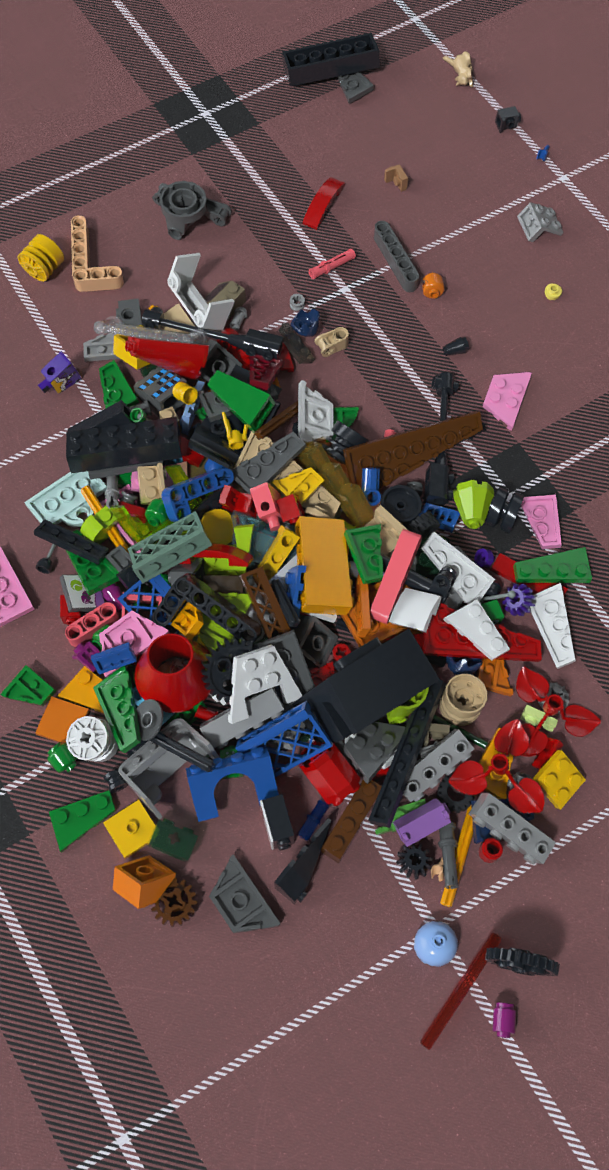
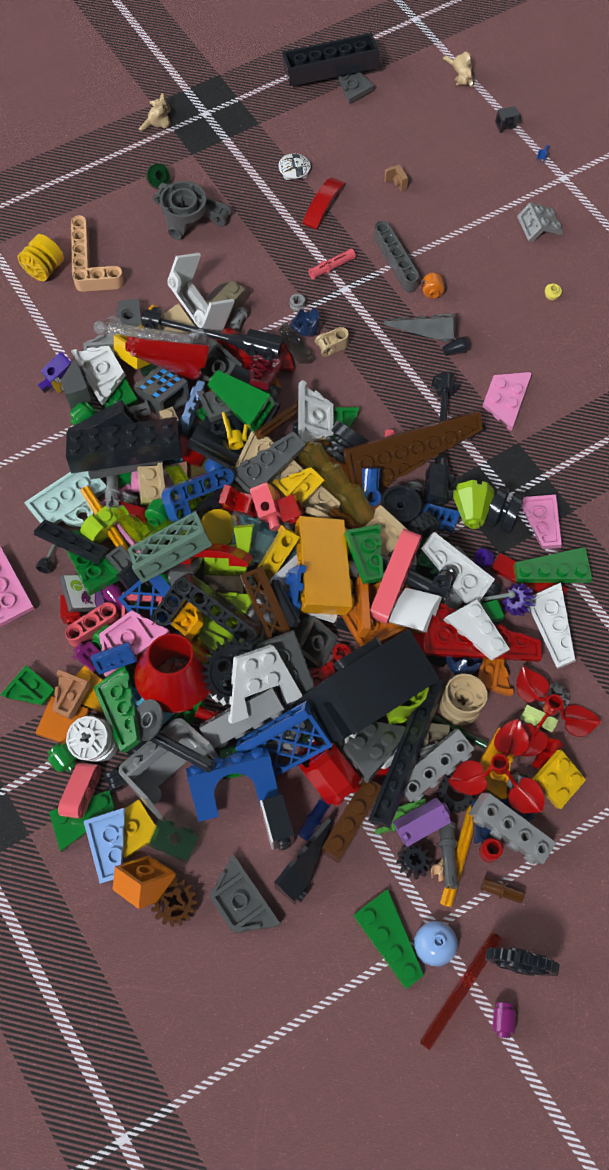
green hinge [130,408,151,423] -> none
yellow wheel [173,381,198,405] -> none
none -> nougat wing [53,670,92,720]
none -> coral beam [58,762,101,819]
none -> dark grey slope [61,360,94,410]
none -> green head [69,402,97,425]
none -> white wing [71,346,126,405]
none -> light blue wing [84,808,126,884]
none -> tan animal [139,93,171,131]
none -> dark green plate [146,163,170,189]
none -> white dish [279,154,310,180]
none -> reddish brown axle [328,506,362,529]
none -> green wing [353,889,424,990]
none -> dark grey wedge [384,313,457,342]
none -> reddish brown axle [481,877,525,903]

